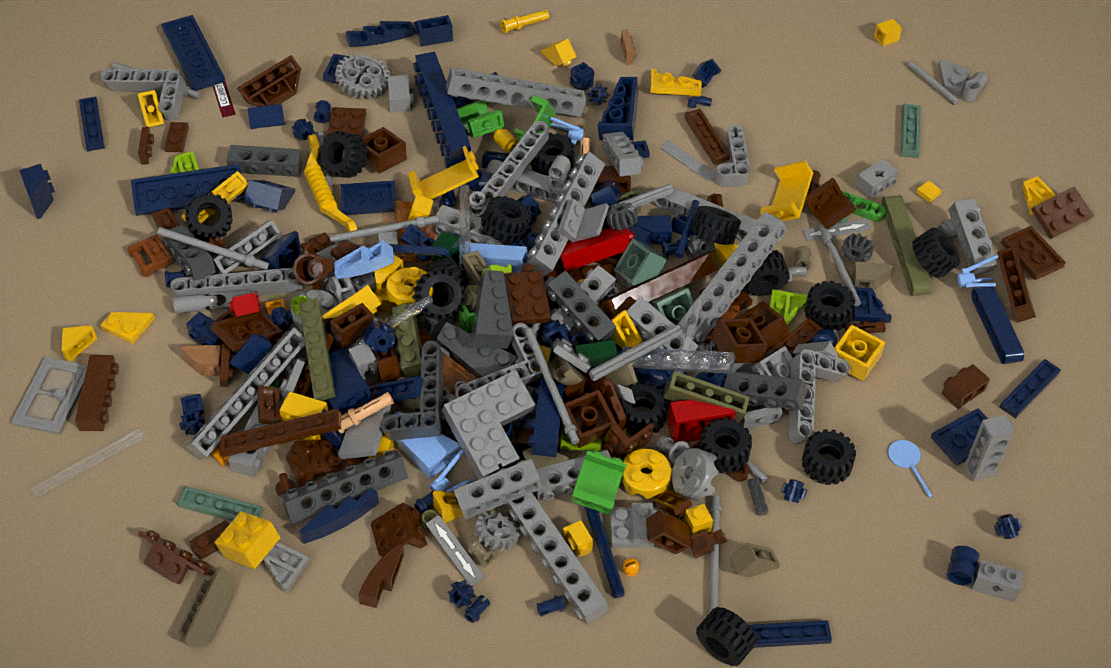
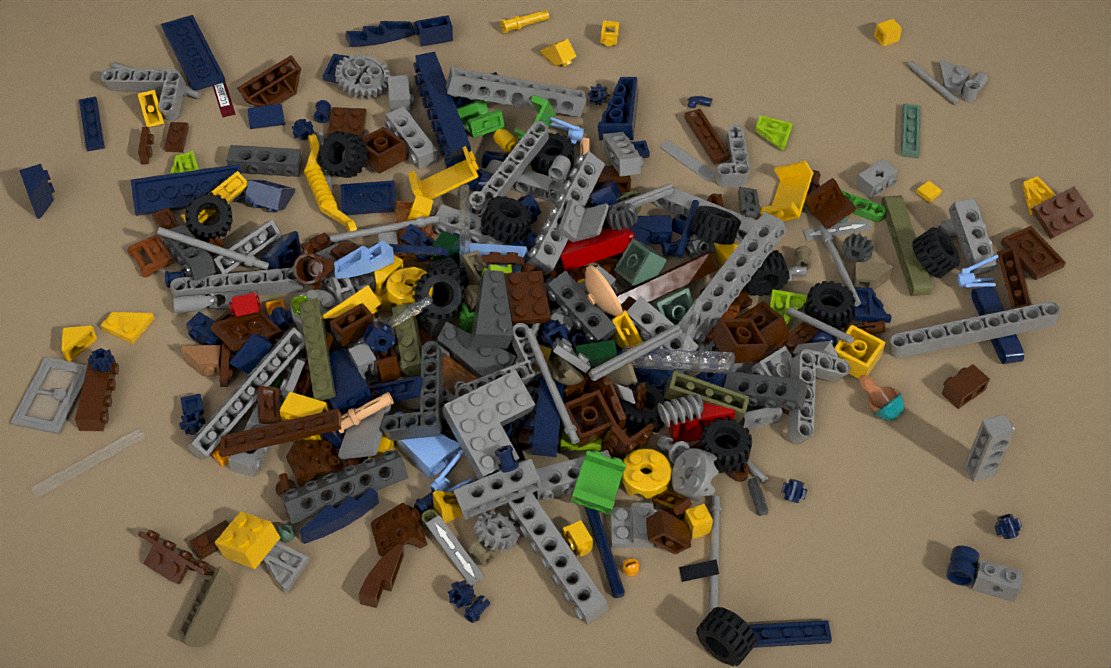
sand green tile [177,486,263,521] -> none
dark blue arm [440,190,456,207] -> none
dark blue pin [536,595,565,617] -> none
dark blue brick [570,62,594,91] -> none
medium nougat plate [621,29,636,65] -> none
yellow wing [650,68,702,96] -> none
reddish brown plate [690,529,727,559] -> none
dark blue bracket [692,59,721,88] -> none
dark tan slope [729,543,780,577] -> none
black tyre [802,429,856,485] -> none
light blue piece [888,440,932,497] -> none
dark blue plate [931,408,988,466] -> none
dark blue tile [999,359,1061,419] -> none
none -> dark blue gear [88,348,115,373]
none -> sand green hinge [277,524,295,543]
none -> light grey brick [385,107,438,170]
none -> reddish brown plate [482,251,525,266]
none -> dark blue bush [494,445,519,473]
none -> light nougat dish [585,265,623,316]
none -> yellow brick [600,20,620,47]
none -> reddish brown plant [632,383,647,409]
none -> light grey piece [658,393,704,428]
none -> black sticker [679,559,719,582]
none -> dark grey hinge [738,187,760,218]
none -> lime wing [755,115,793,151]
none -> light grey bar [787,307,854,344]
none -> nougat piece [860,375,904,420]
none -> light grey beam [890,302,1060,358]

